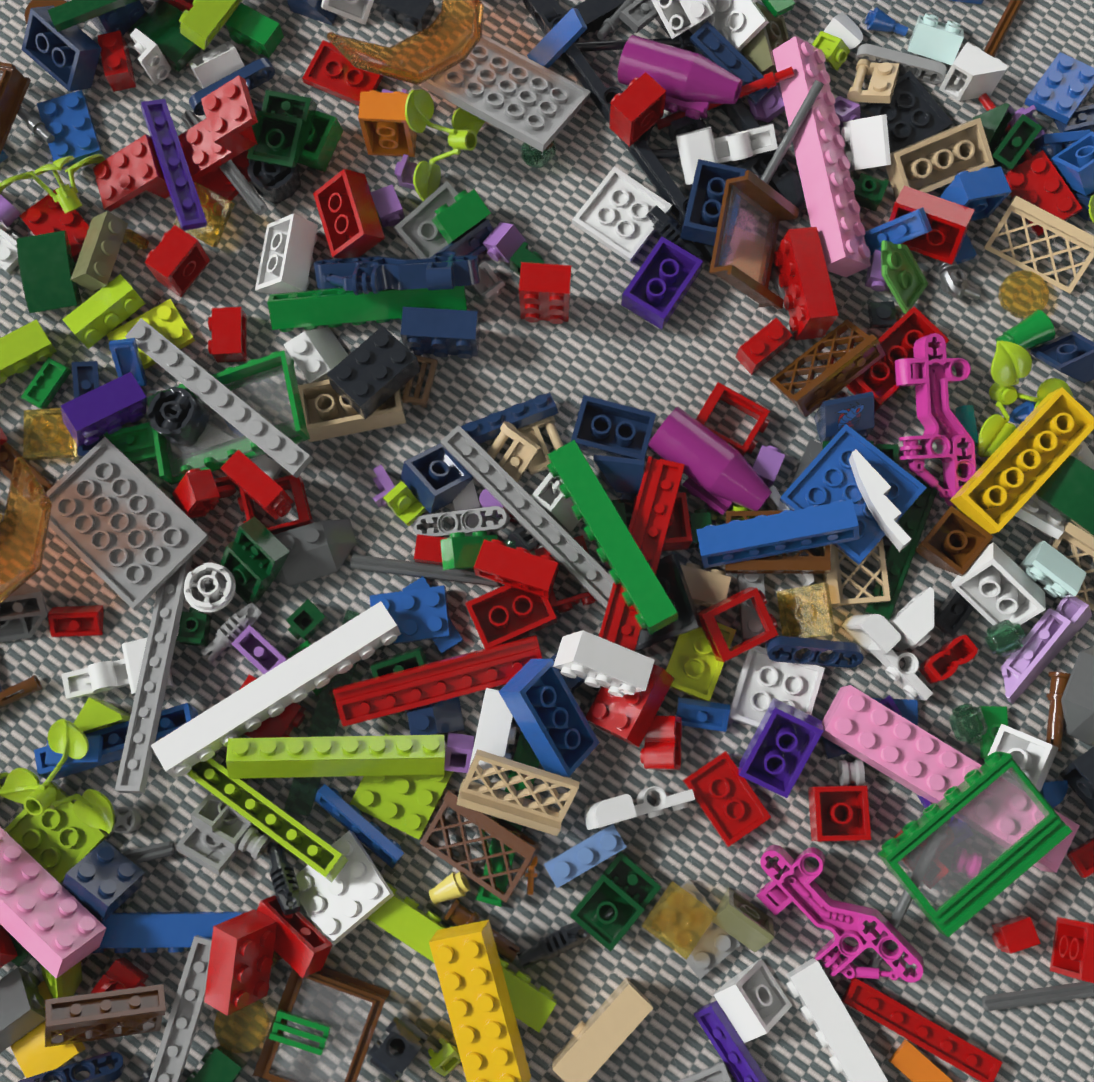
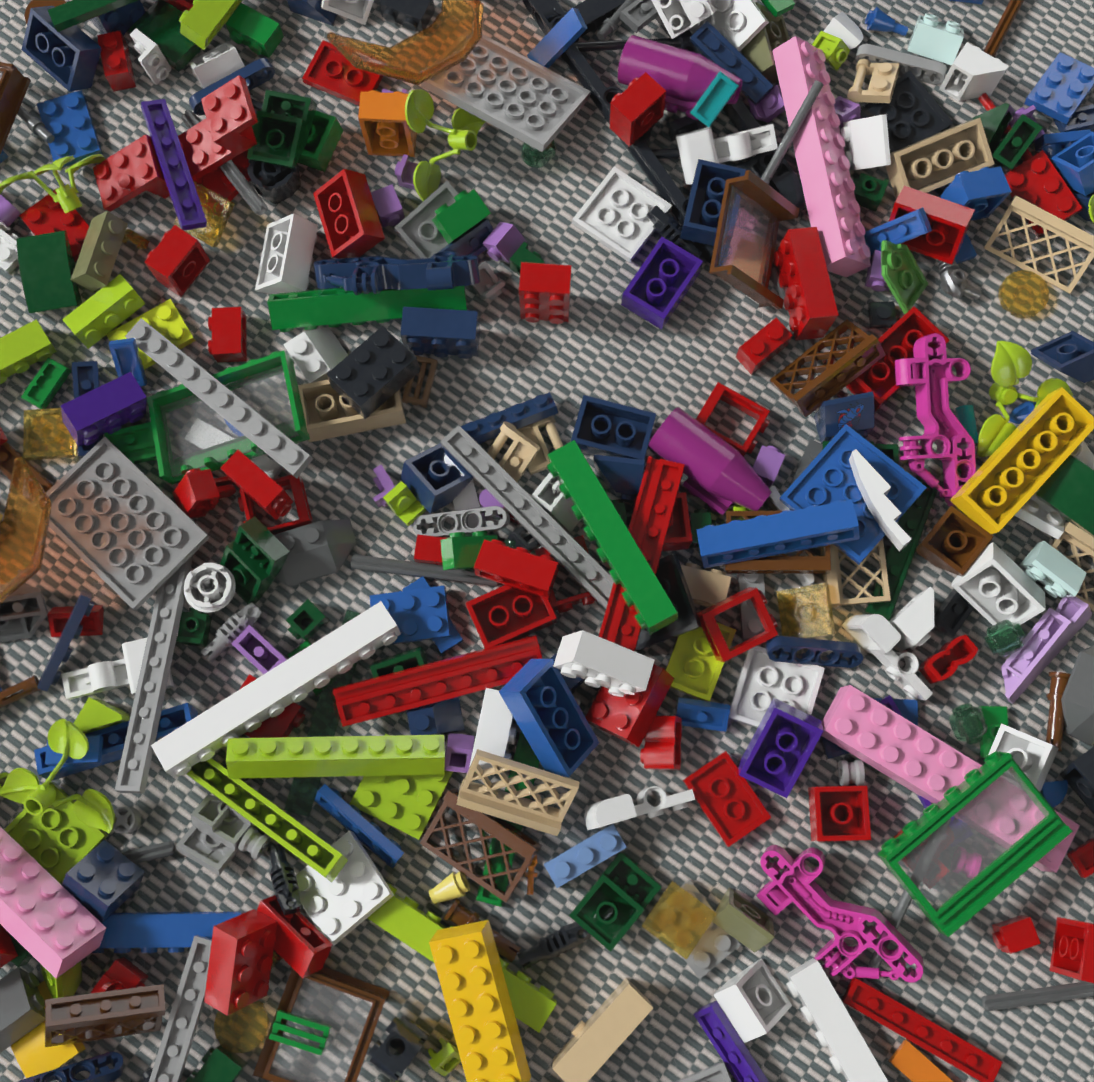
black brick [148,387,210,445] -> none
red bar [656,66,795,130] -> none
green plant [996,309,1056,350] -> none
none -> dark blue plate [37,589,95,692]
none -> teal tile [690,71,739,127]

